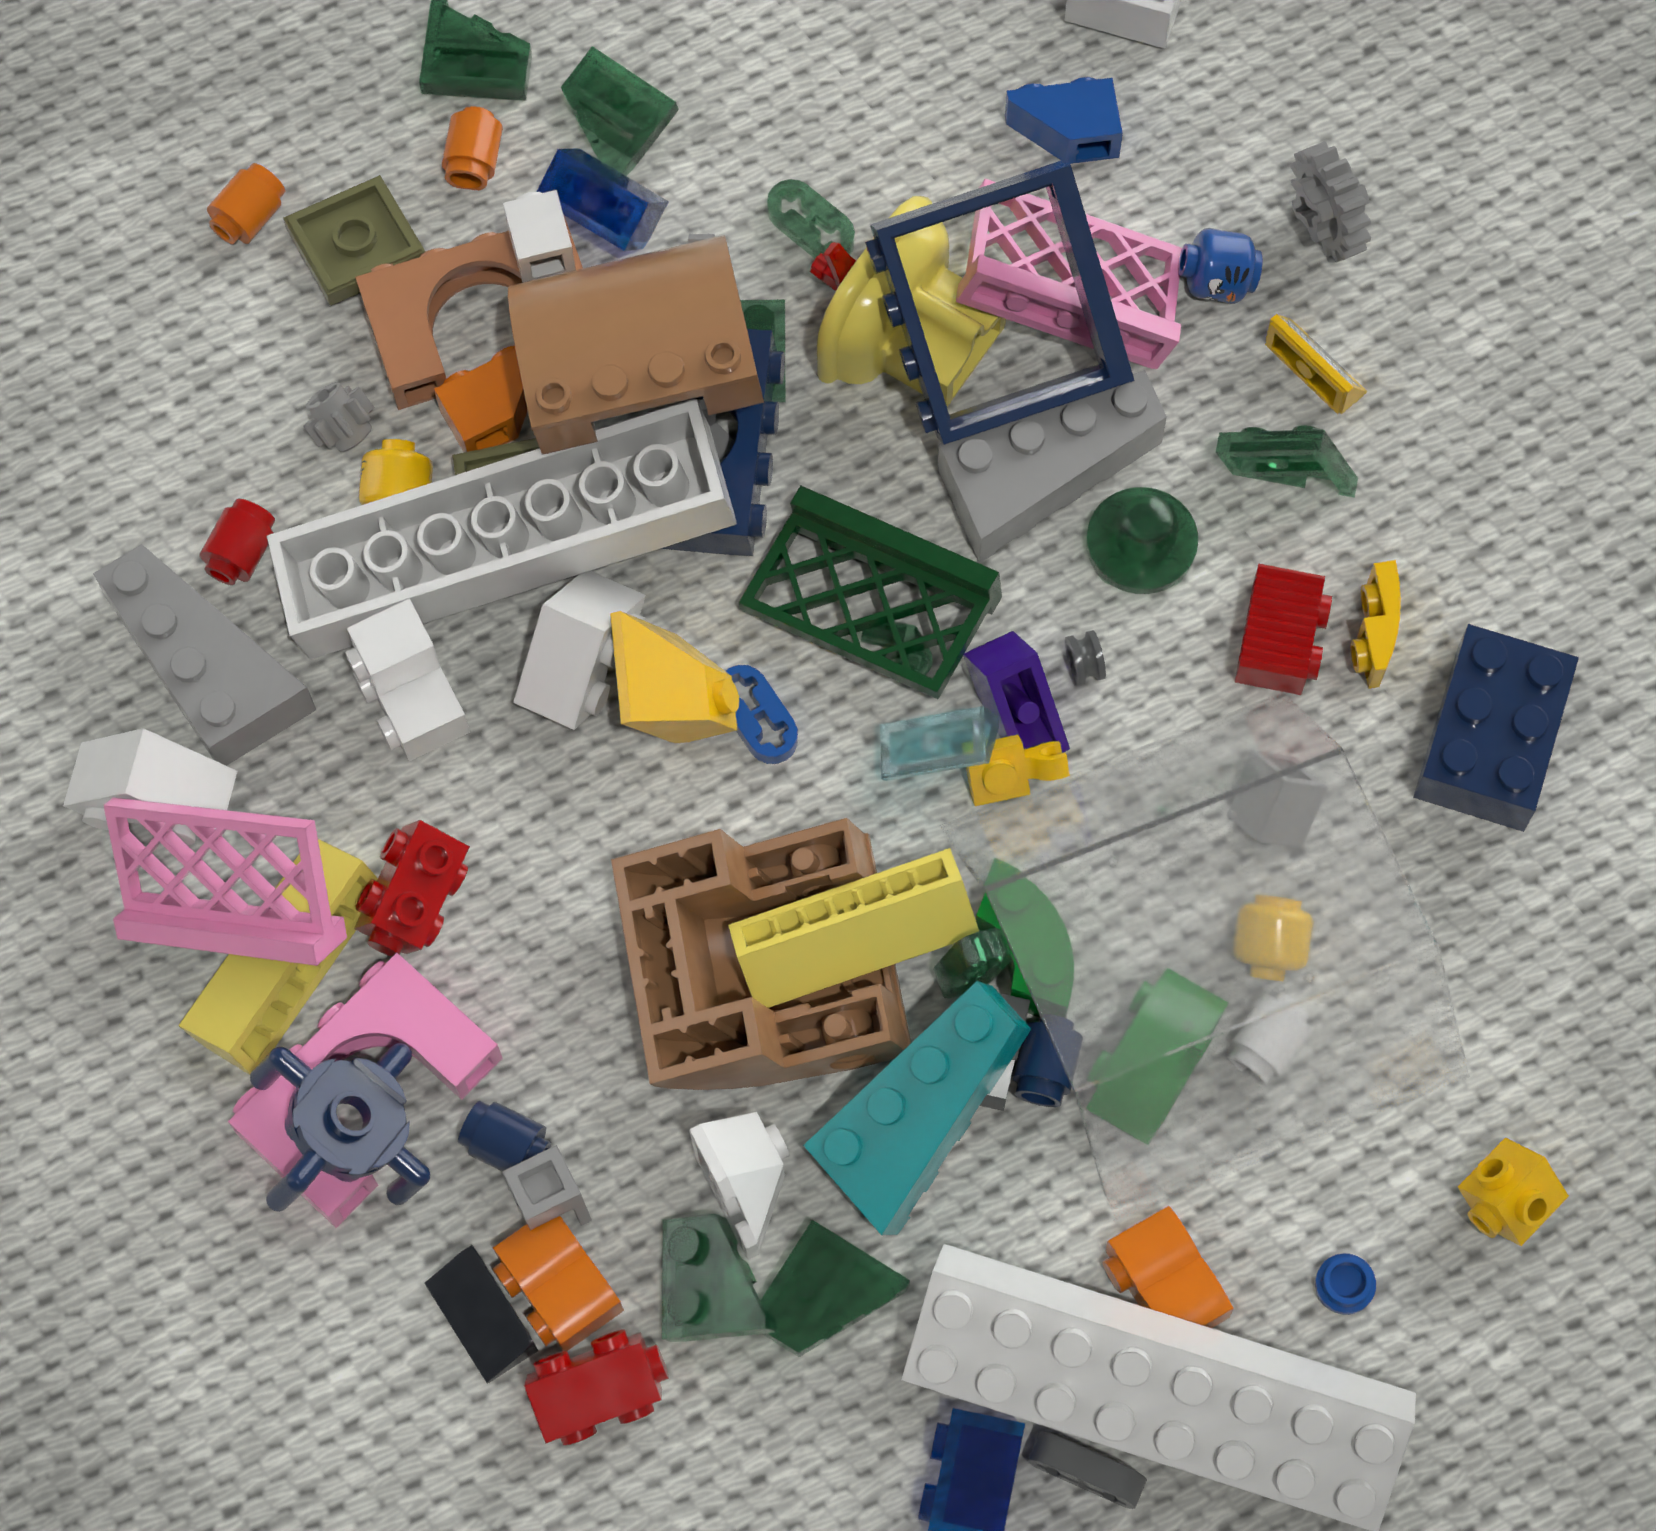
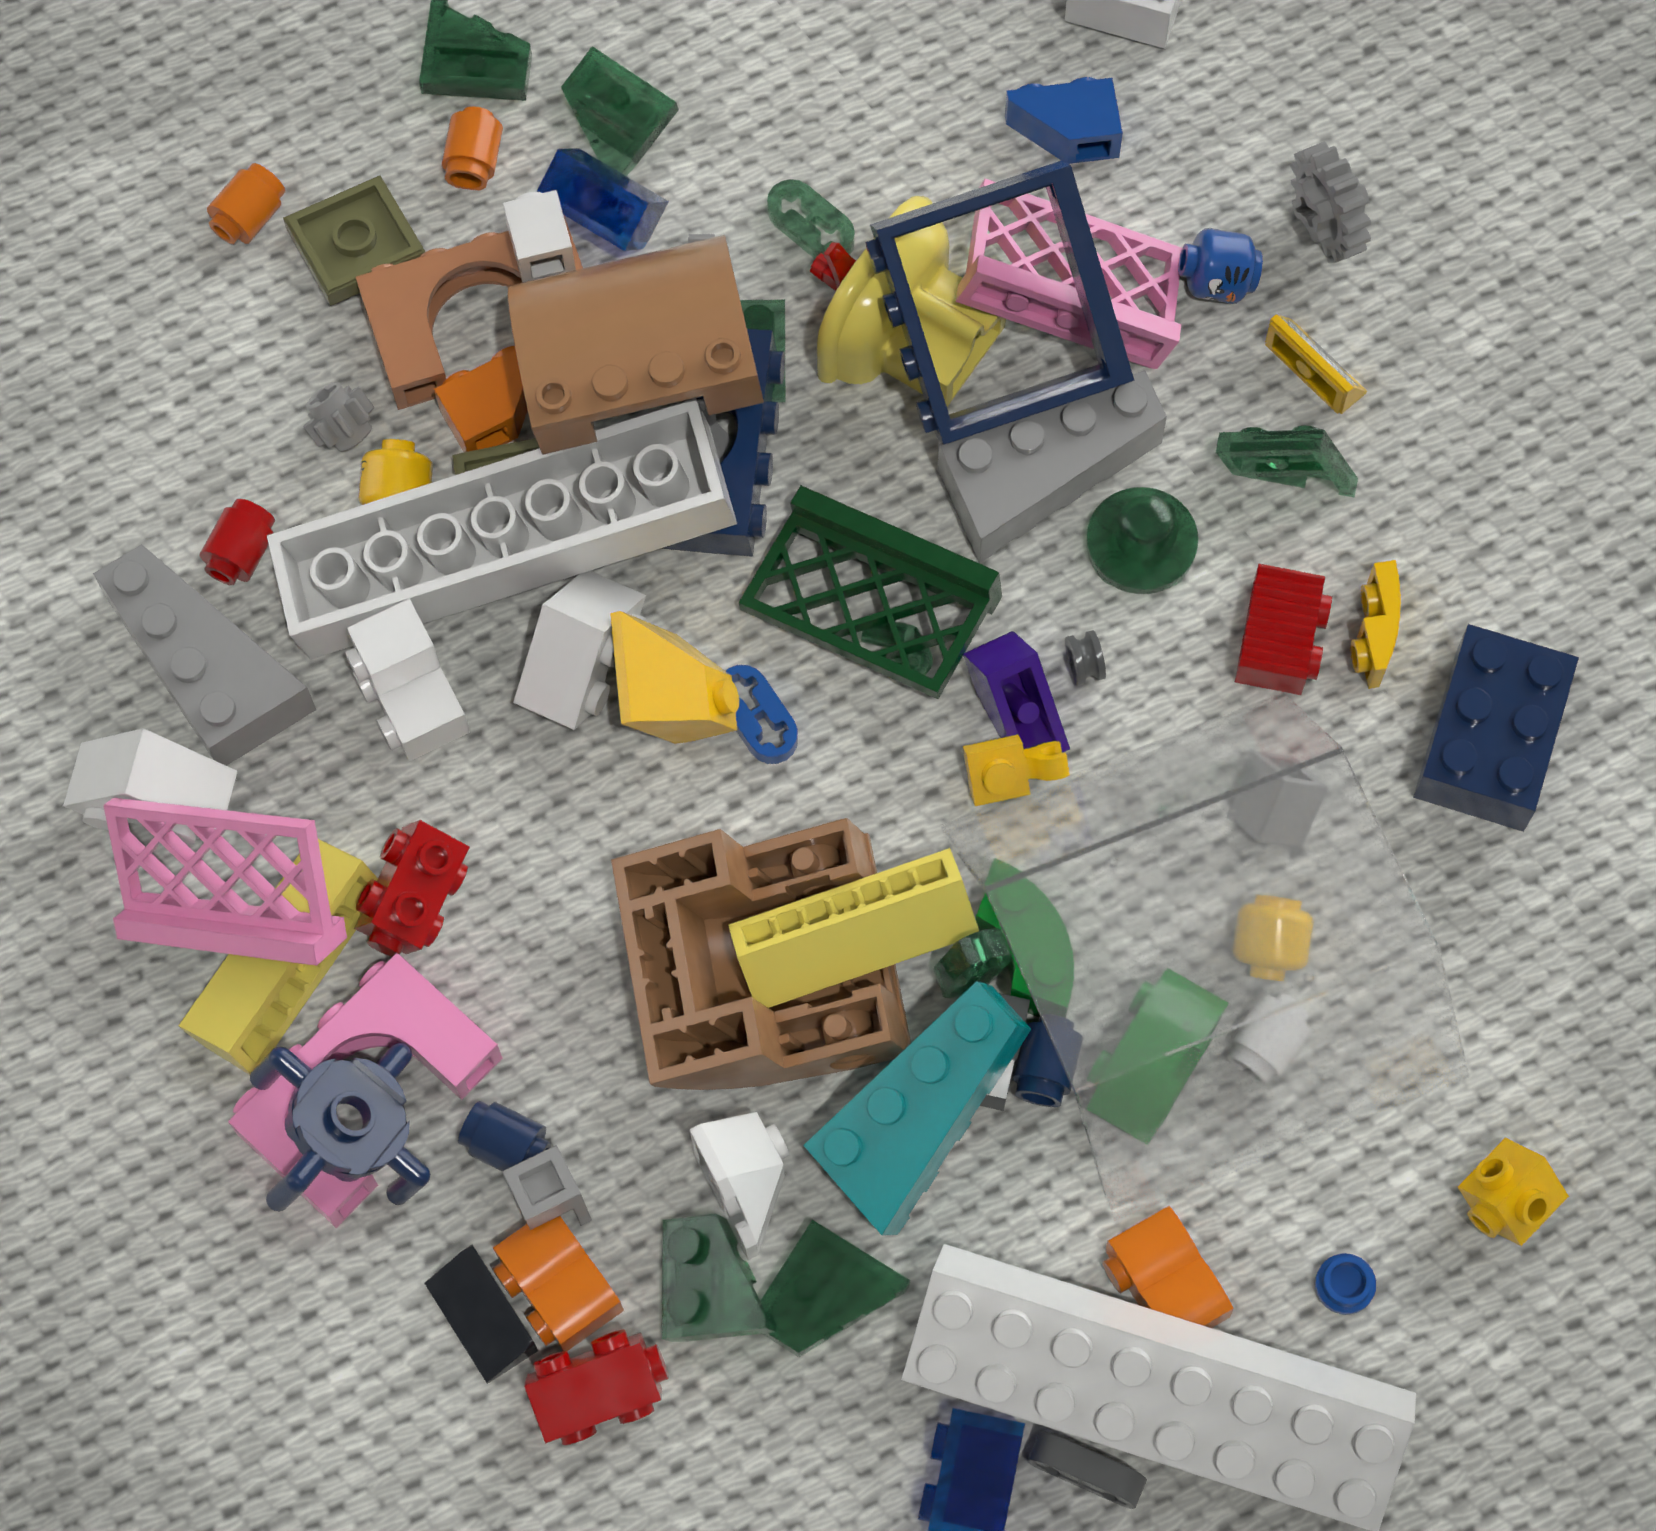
clear light blue slope [880,706,999,781] -> none

